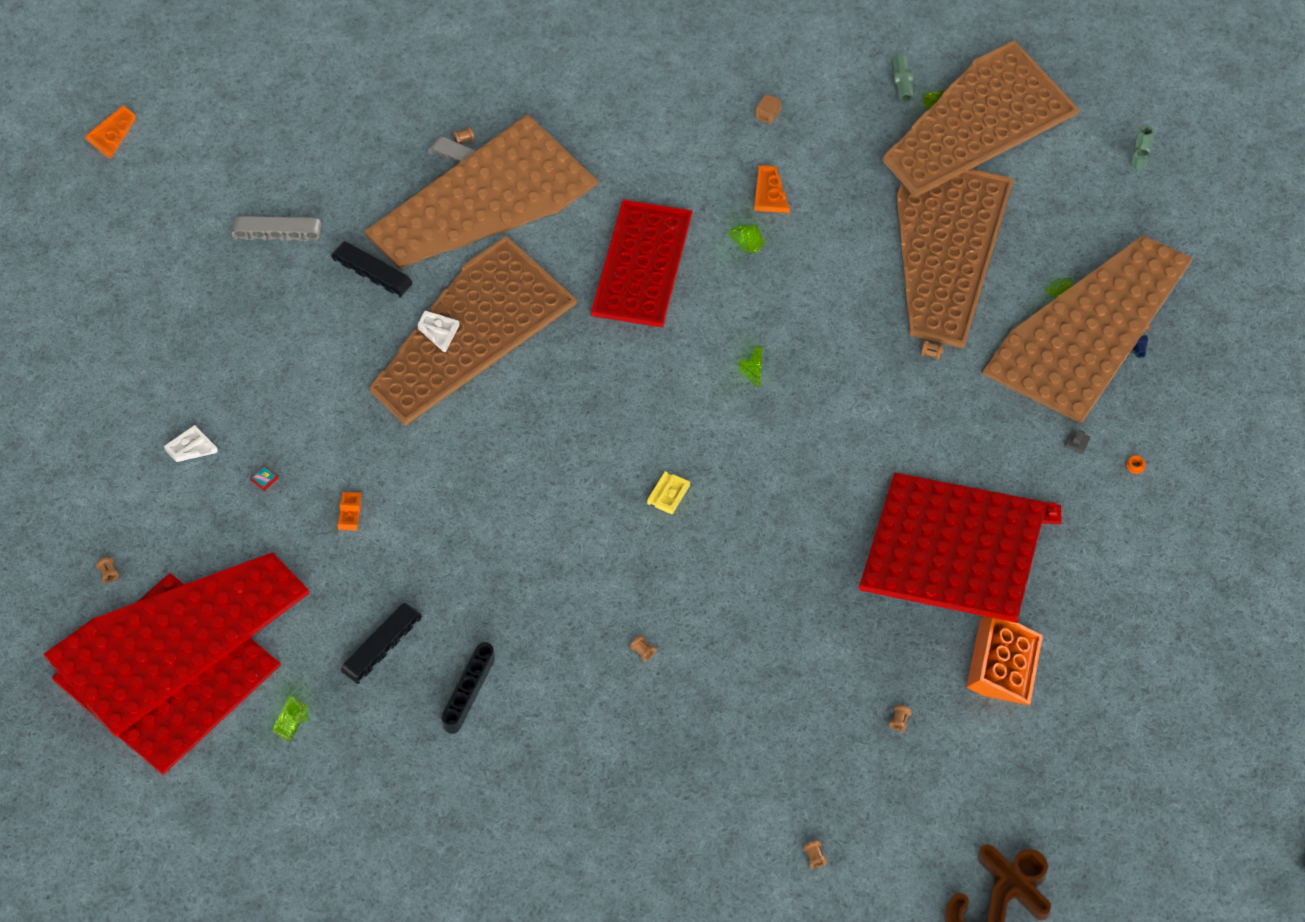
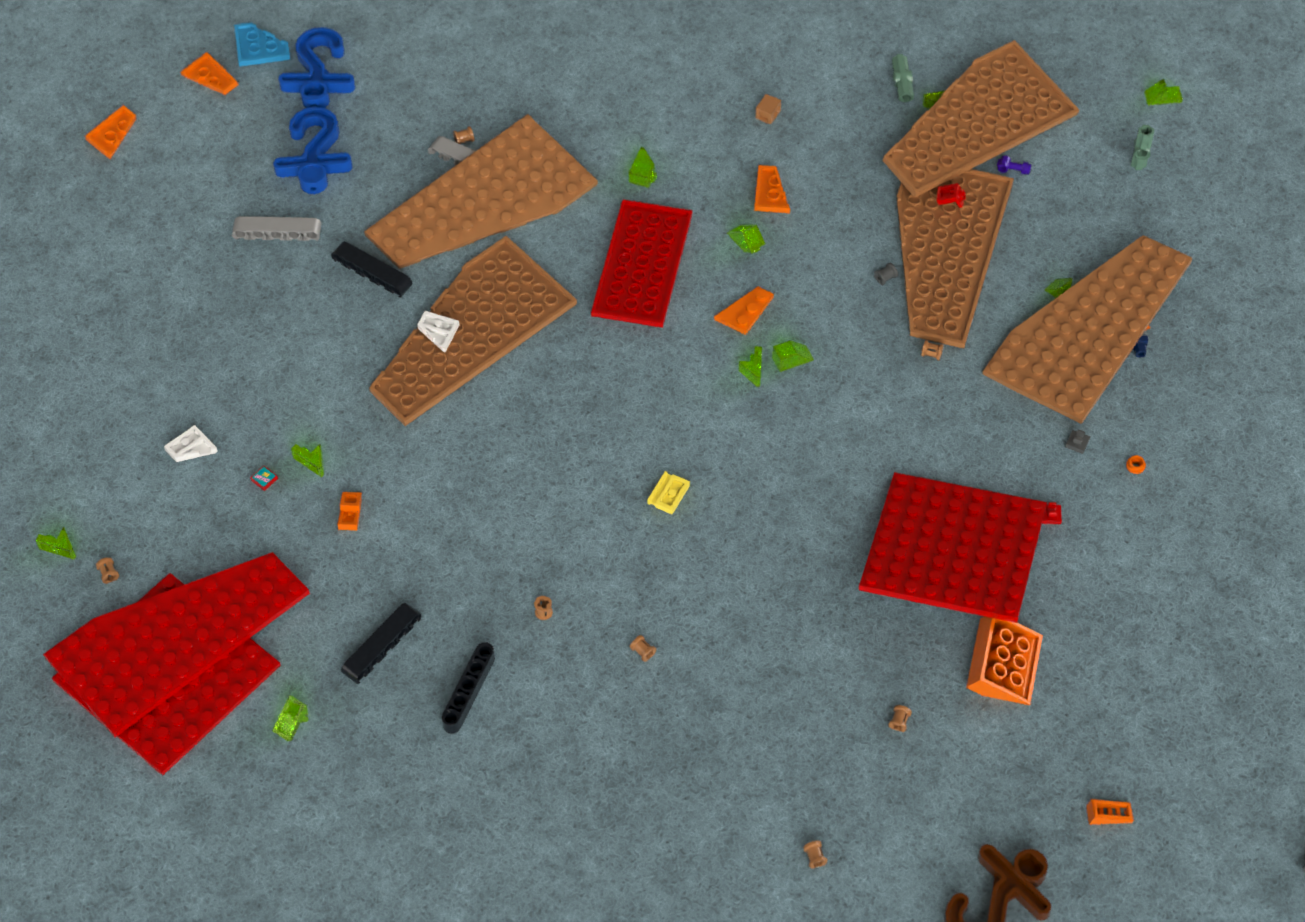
none -> clear neon green slope [35,527,76,560]
none -> orange wing [180,52,239,95]
none -> dark azure plate [234,23,291,67]
none -> blue piece [273,107,353,194]
none -> blue piece [278,27,355,108]
none -> clear neon green slope [291,444,324,477]
none -> medium nougat bush [534,596,553,620]
none -> clear neon green slope [629,147,657,188]
none -> orange wing [714,286,774,335]
none -> clear neon green slope [772,341,814,372]
none -> dark grey bush [874,263,898,286]
none -> red bracket [936,183,966,208]
none -> dark purple bar [997,155,1032,174]
none -> orange slope [1086,799,1134,825]
none -> clear neon green slope [1144,79,1183,105]

